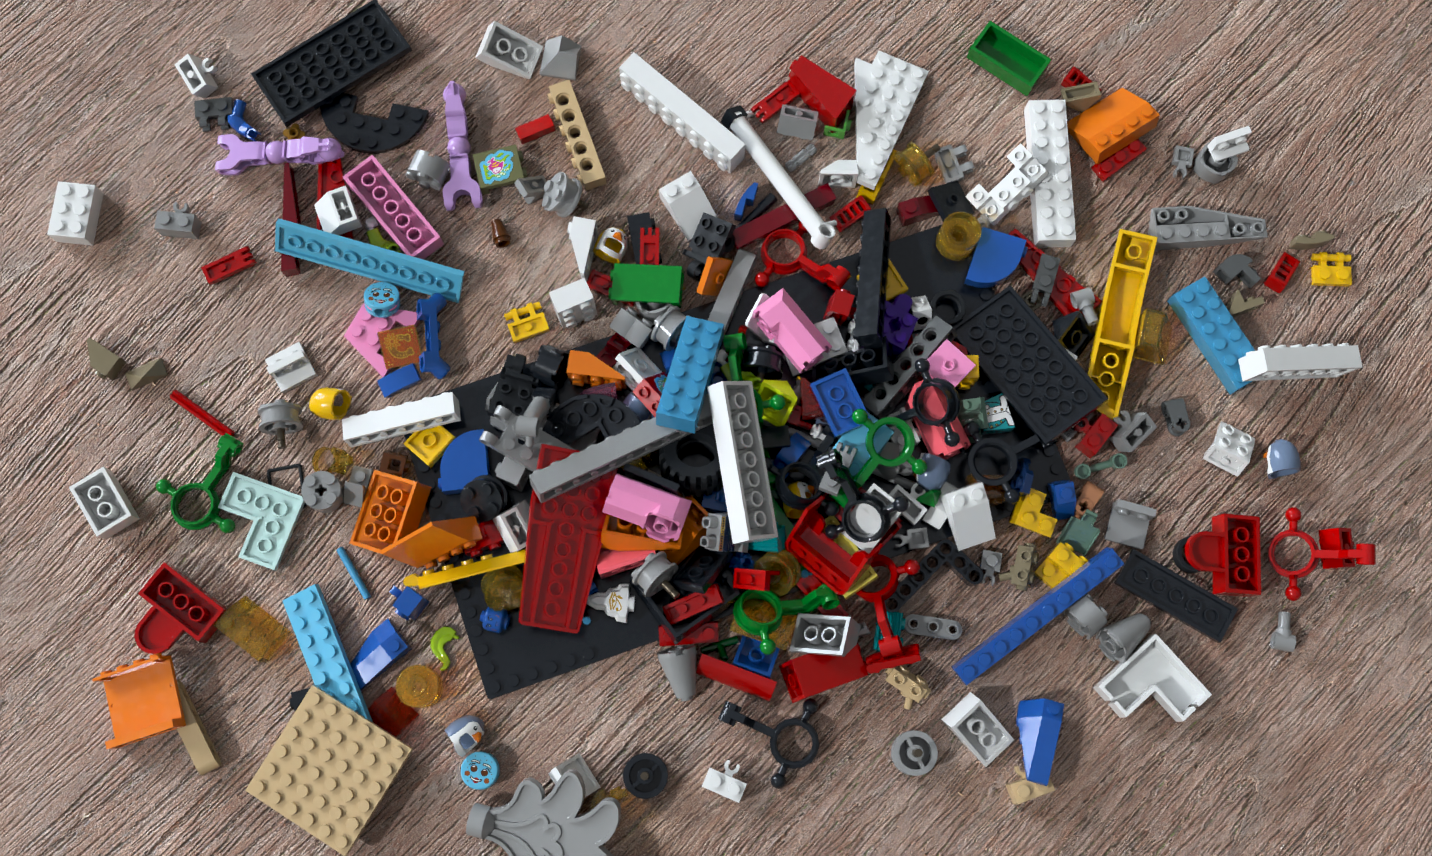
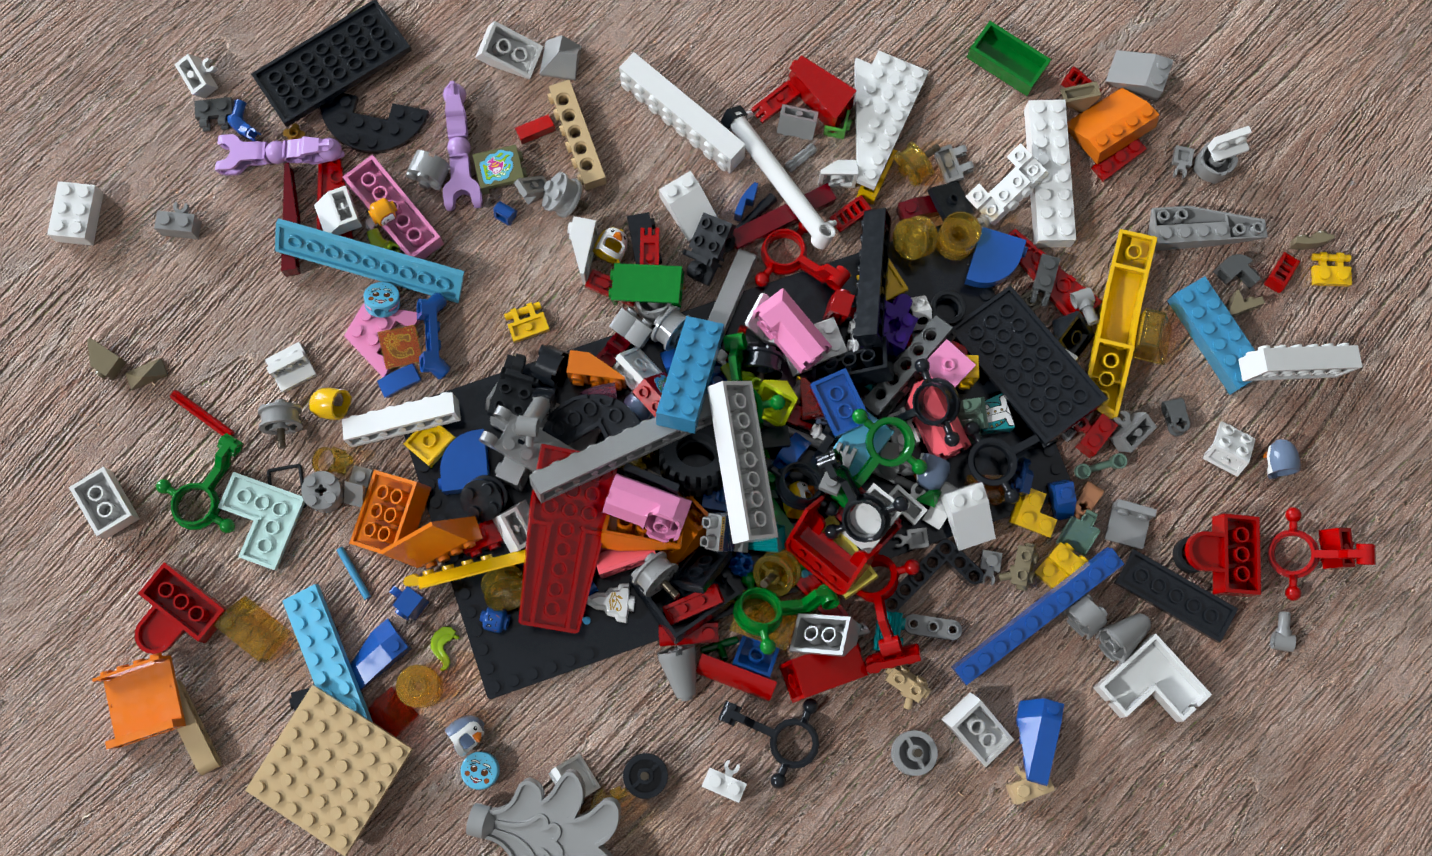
red hinge [201,246,256,285] -> none
reddish brown brick [379,450,411,477] -> none
reddish brown cone [491,219,511,248] -> none
white brick [549,278,598,329] -> none
orange plate [697,256,733,296] -> none
red panel [733,568,780,591] -> none
none -> light orange head [368,198,398,226]
none -> blue brick [493,201,517,226]
none -> clear yellow wheel [893,215,938,260]
none -> light grey slope [1105,50,1174,101]

